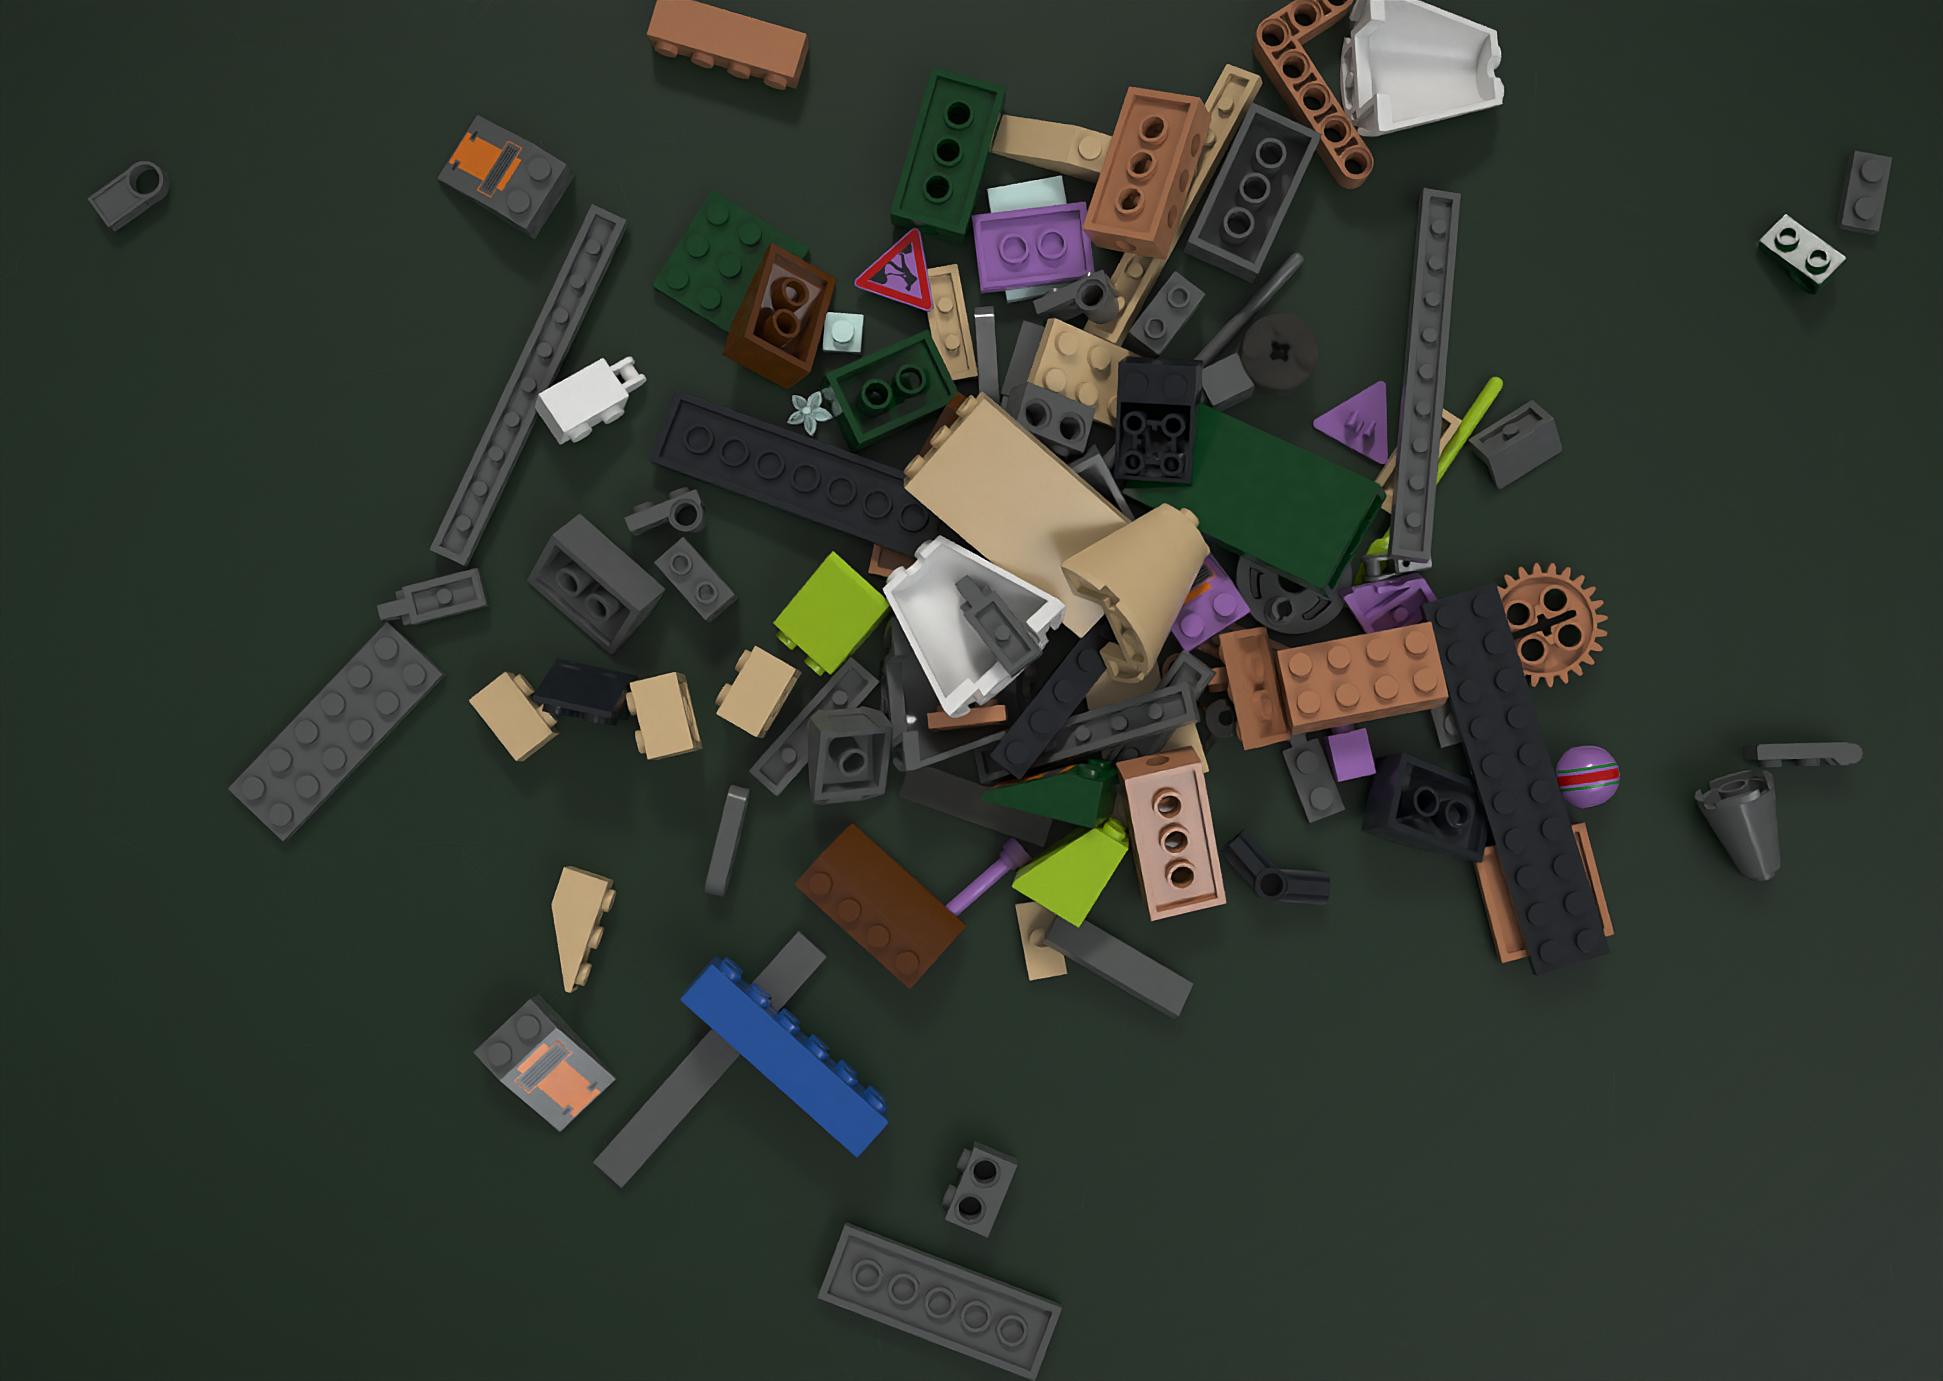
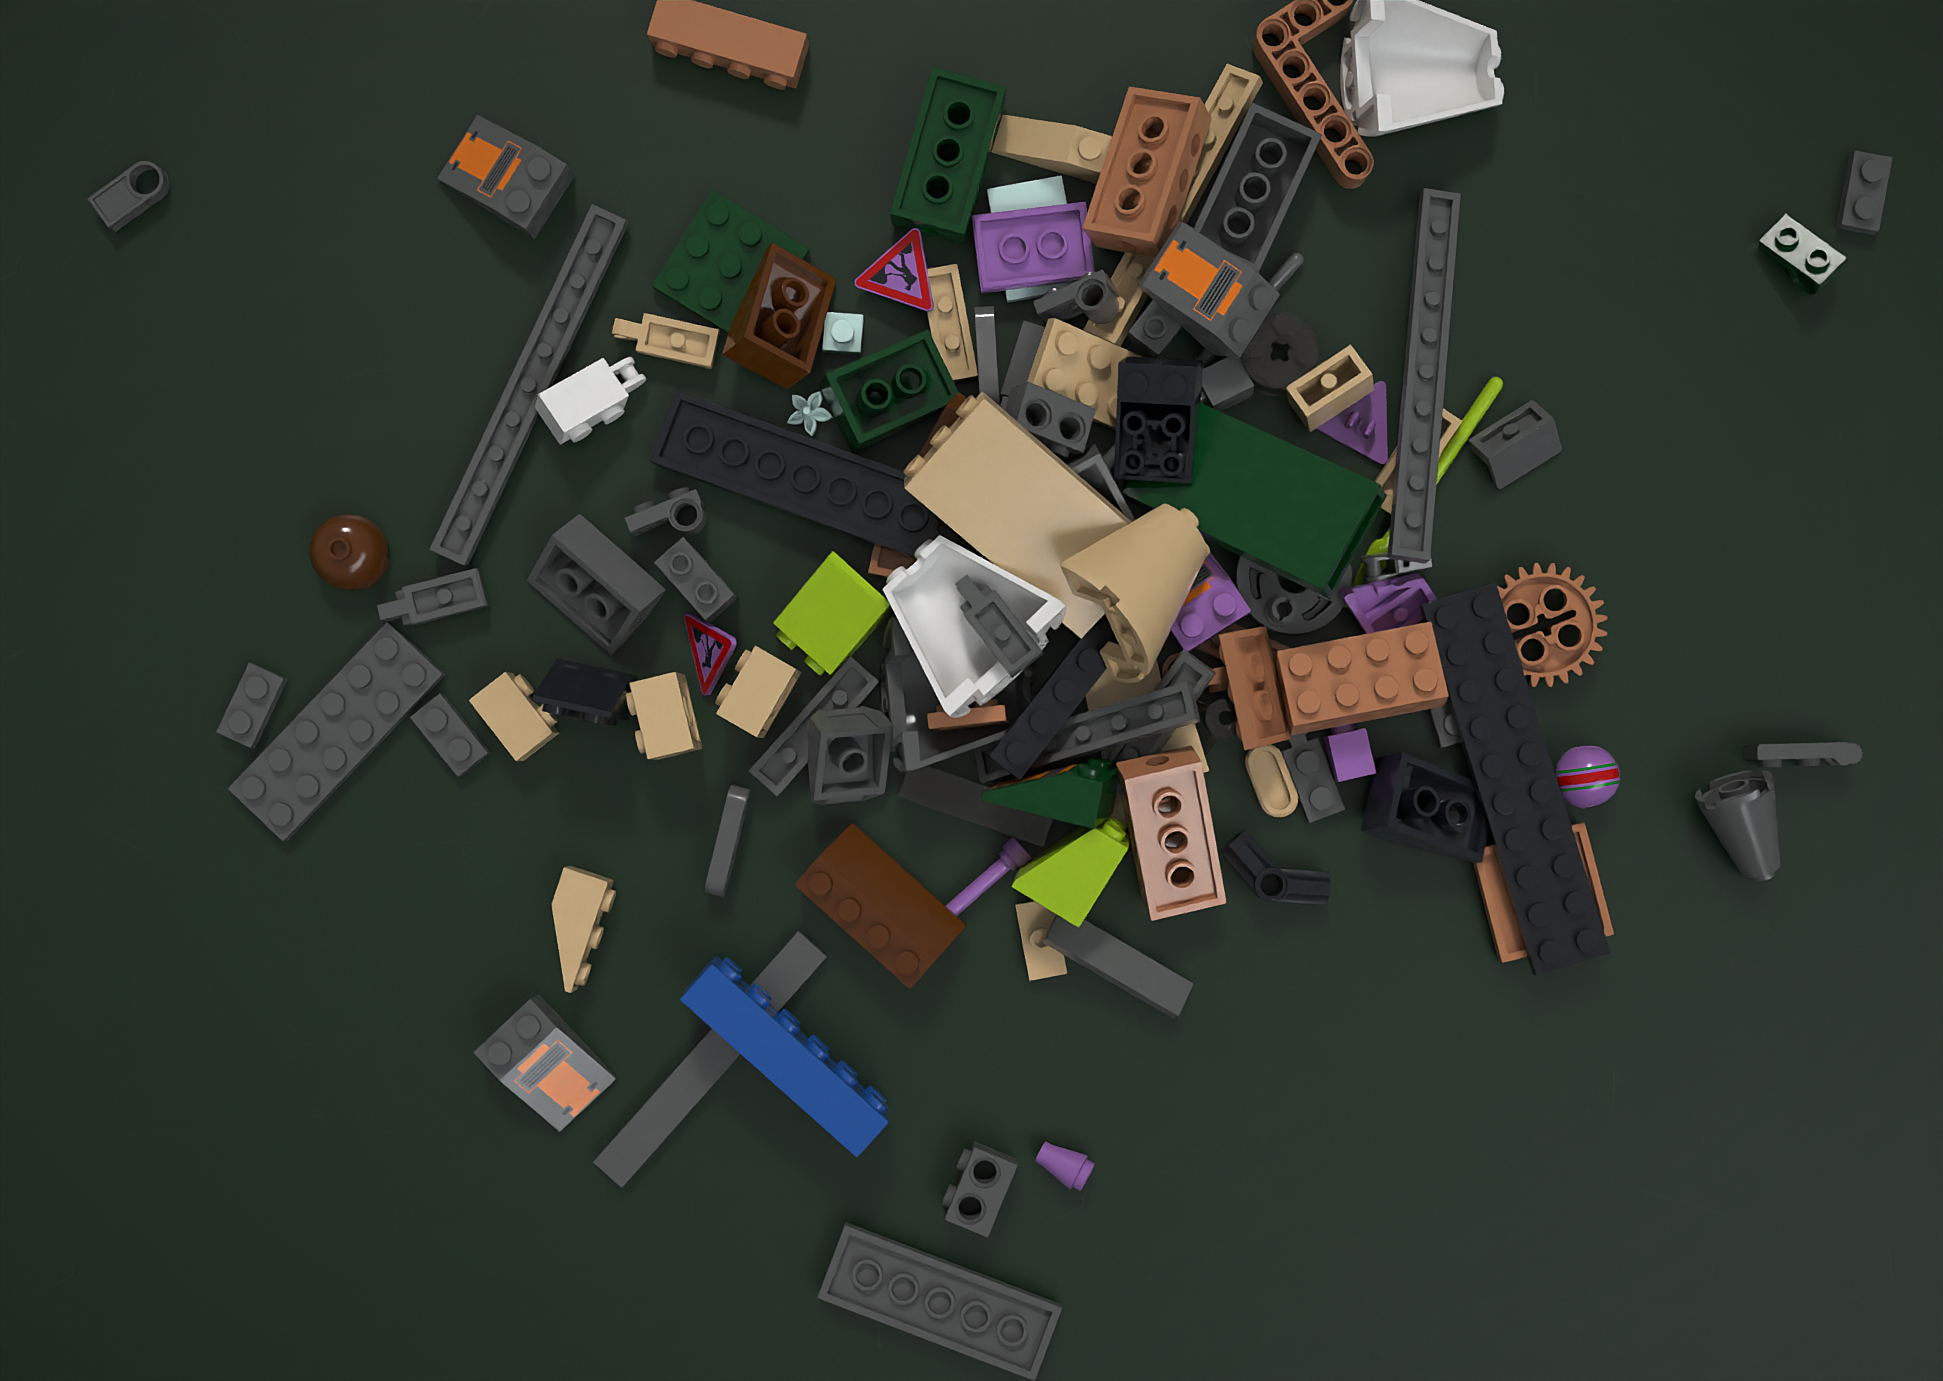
none -> dark grey plate [217,663,288,748]
none -> reddish brown cylinder [309,514,390,591]
none -> dark grey plate [410,693,491,777]
none -> tan plate [612,313,720,369]
none -> piece [684,613,737,696]
none -> medium lavender cone [1035,1141,1095,1191]
none -> dark grey slope [1138,222,1280,358]
none -> tan tile [1244,744,1298,817]
none -> tan brick [1286,345,1374,432]

